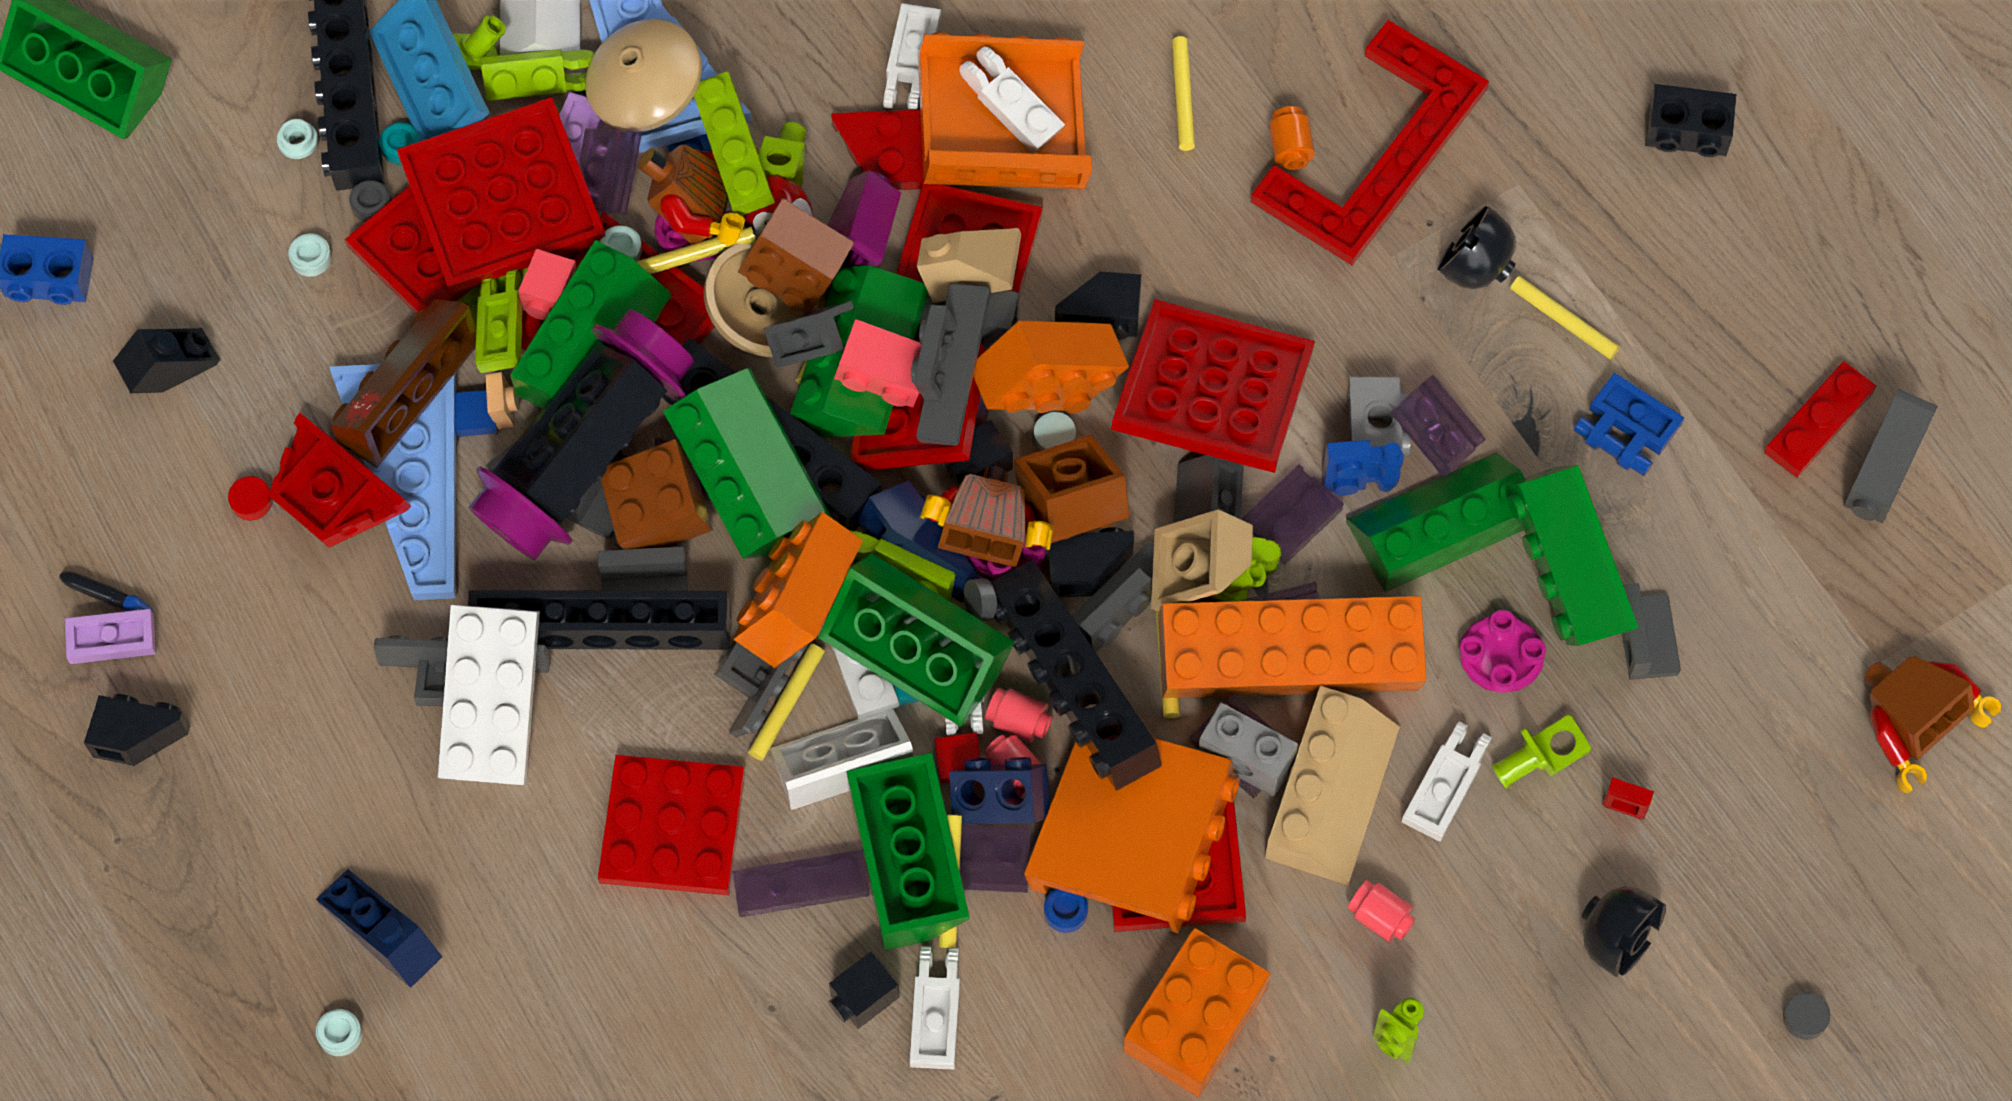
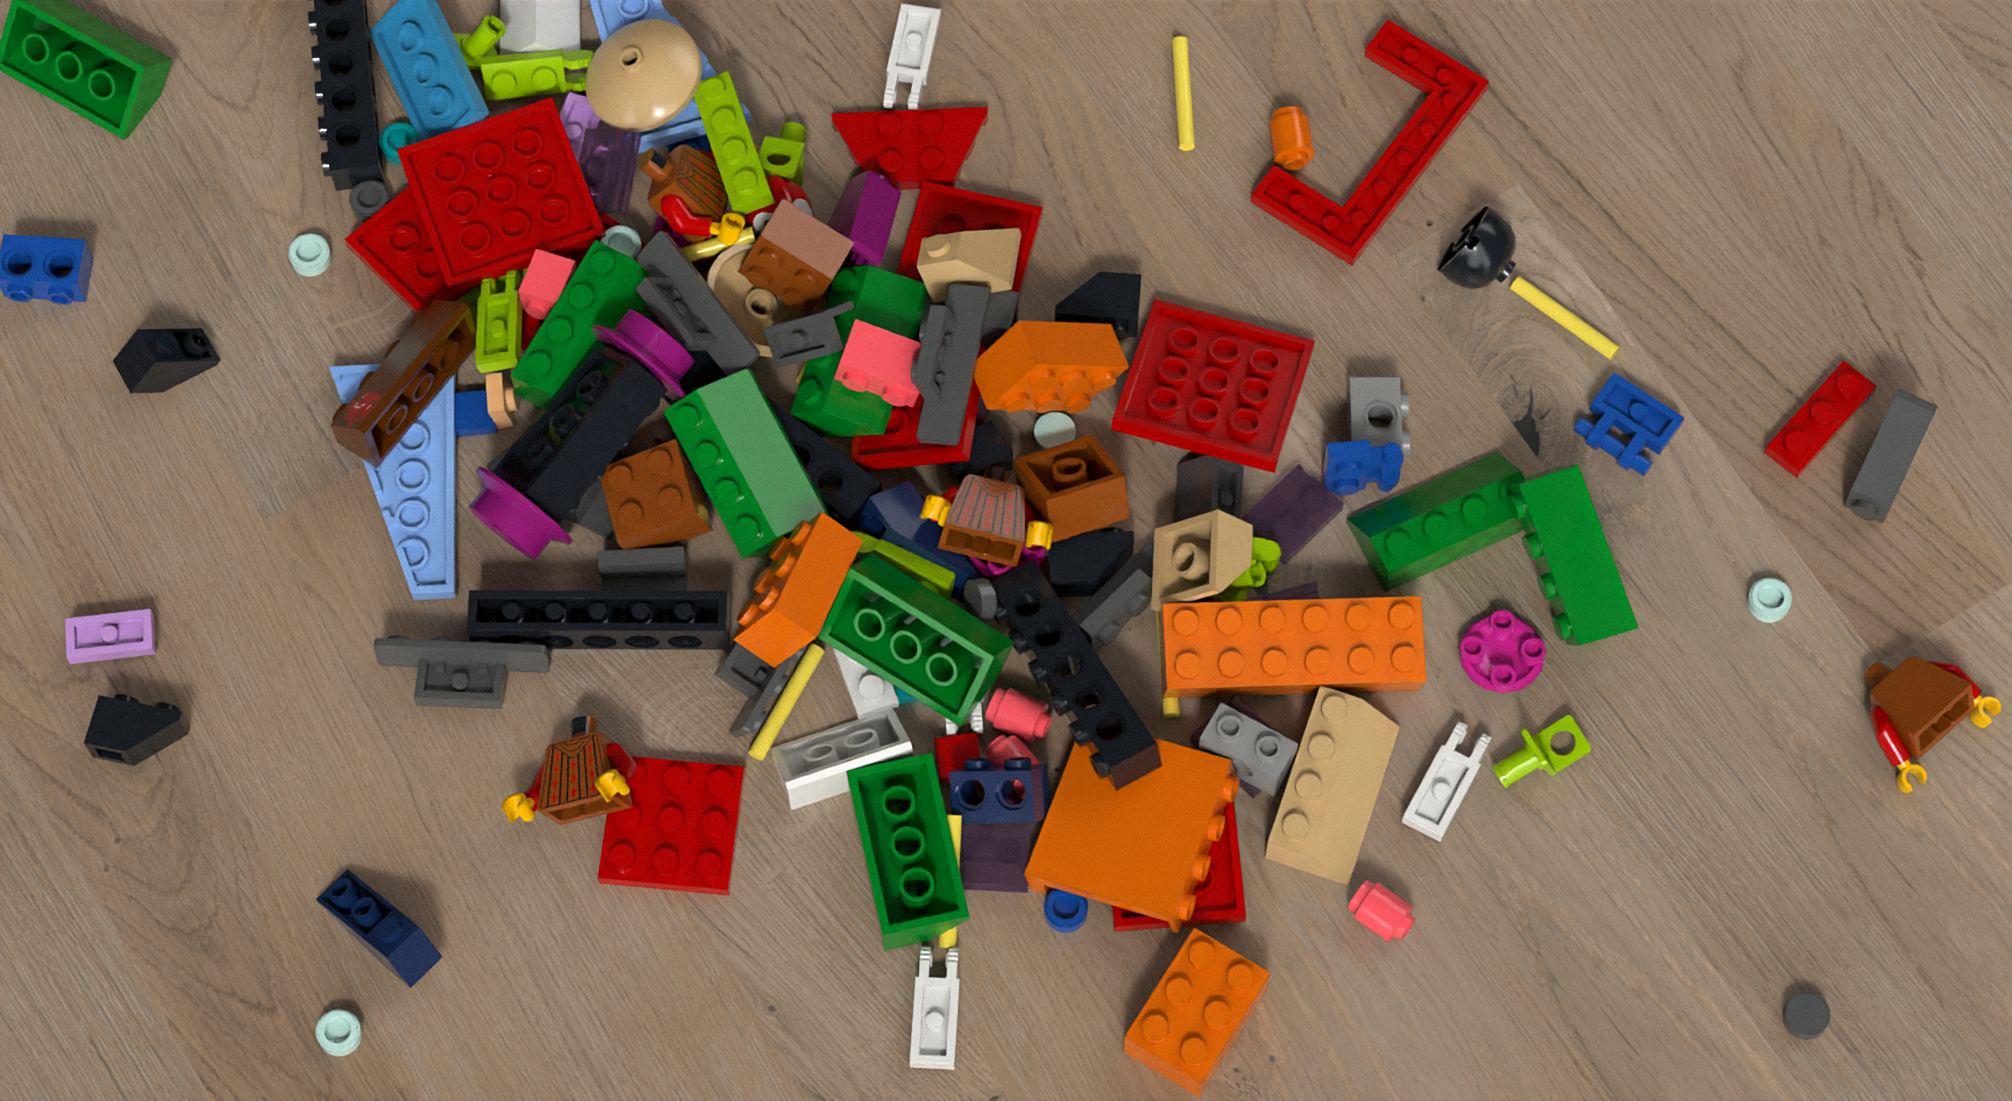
black piece [59,571,153,612] -> none
red tile [228,476,272,521] -> none
red wing [268,413,411,548] -> none
light aqua plate [277,119,318,159] -> none
white plate [438,605,540,785] -> none
clear purple plate [732,850,870,917] -> none
black brick [828,952,900,1029] -> none
orange panel [918,32,1092,189] -> none
white hinge [959,46,1065,154] -> none
lime hinge [1373,998,1424,1063] -> none
clear purple plate [1390,375,1486,477] -> none
black cylinder [1582,887,1666,977] -> none
red tile [1602,777,1654,820] -> none
dark grey panel [1622,583,1681,680] -> none
black brick [1645,84,1737,157] -> none
none -> torso [501,716,638,825]
none -> dark grey bracket [635,231,760,376]
none -> light aqua tile [1747,577,1792,623]

